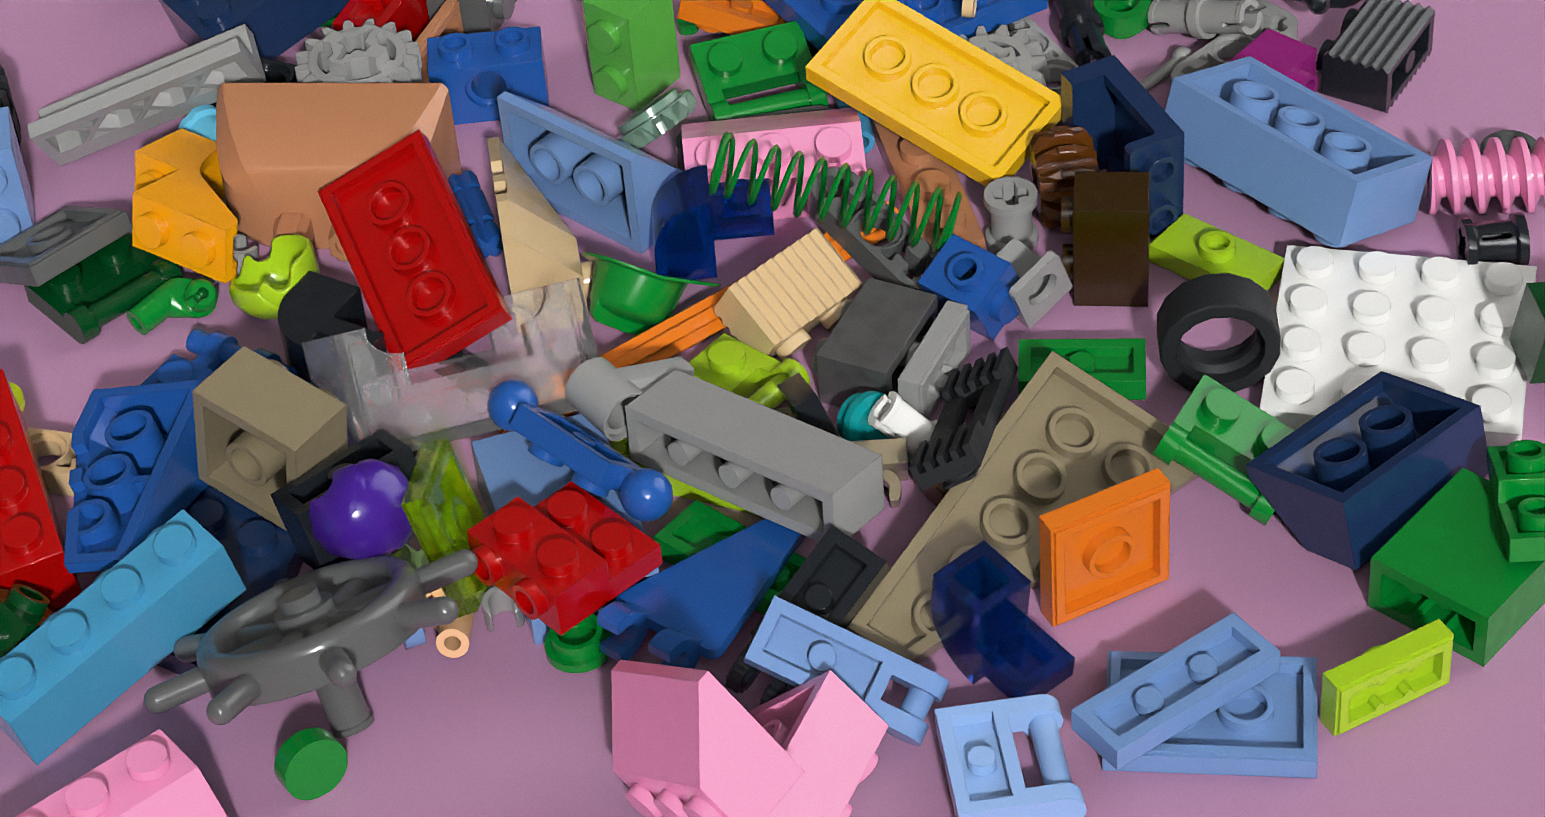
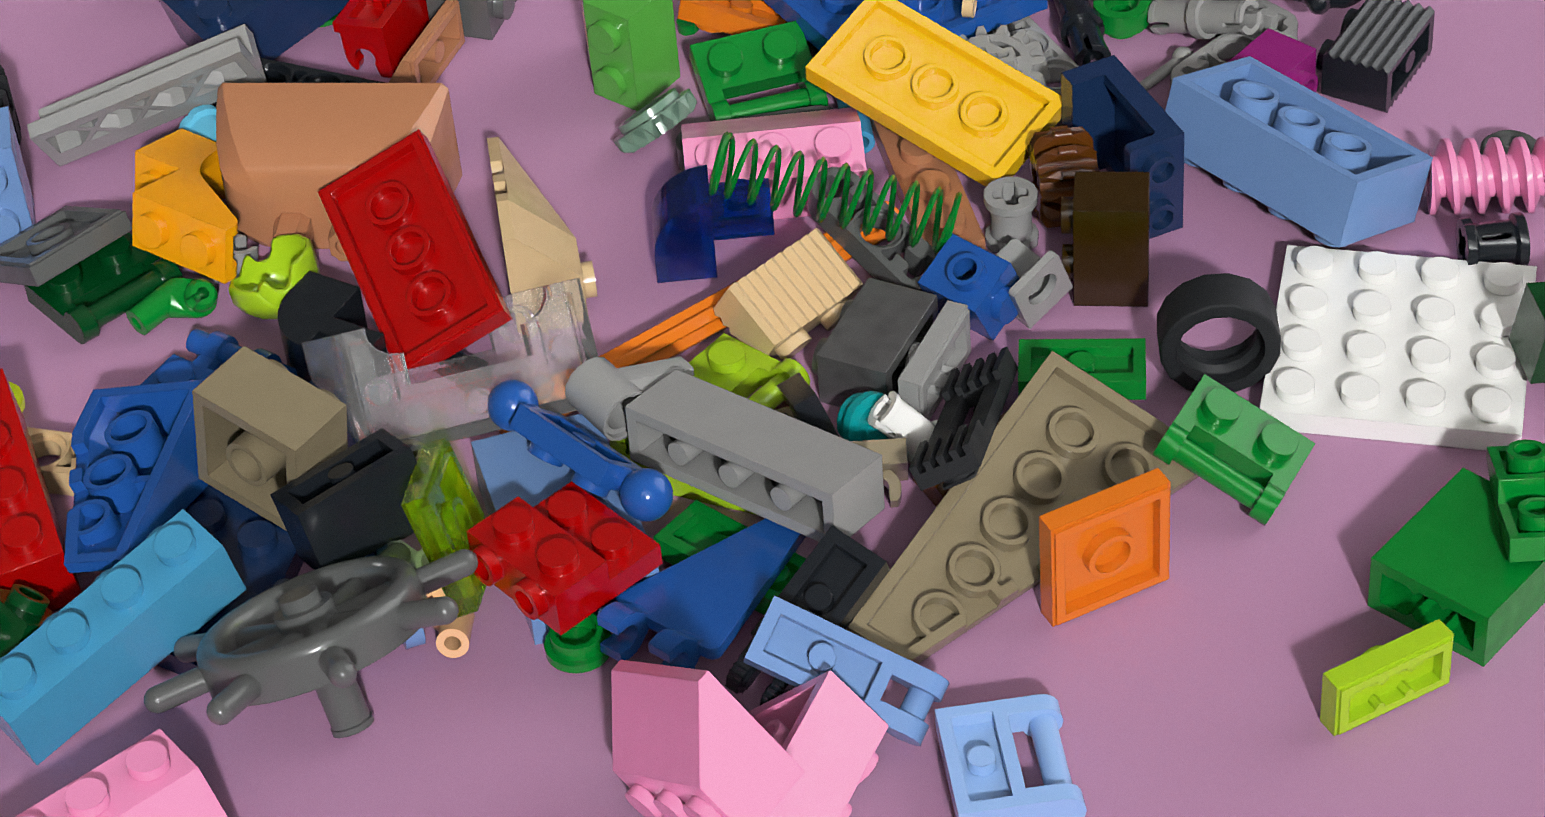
green tile [274,727,348,800] -> none
light grey gear [295,19,422,83] -> none
dark purple hair [309,458,418,559] -> none
blue brick [427,26,550,125] -> none
blue axle [448,170,503,259] -> none
light grey hand [482,585,525,631] -> none
medium blue slope [497,91,688,254] -> none
green piece [582,252,721,335] -> none
clear blue brick [931,540,1075,698] -> none
medium blue plate [1071,612,1281,770] -> none
medium blue tile [1102,651,1318,778] -> none
lime plate [1149,213,1285,291] -> none
dark blue slope [1246,371,1489,570] -> none

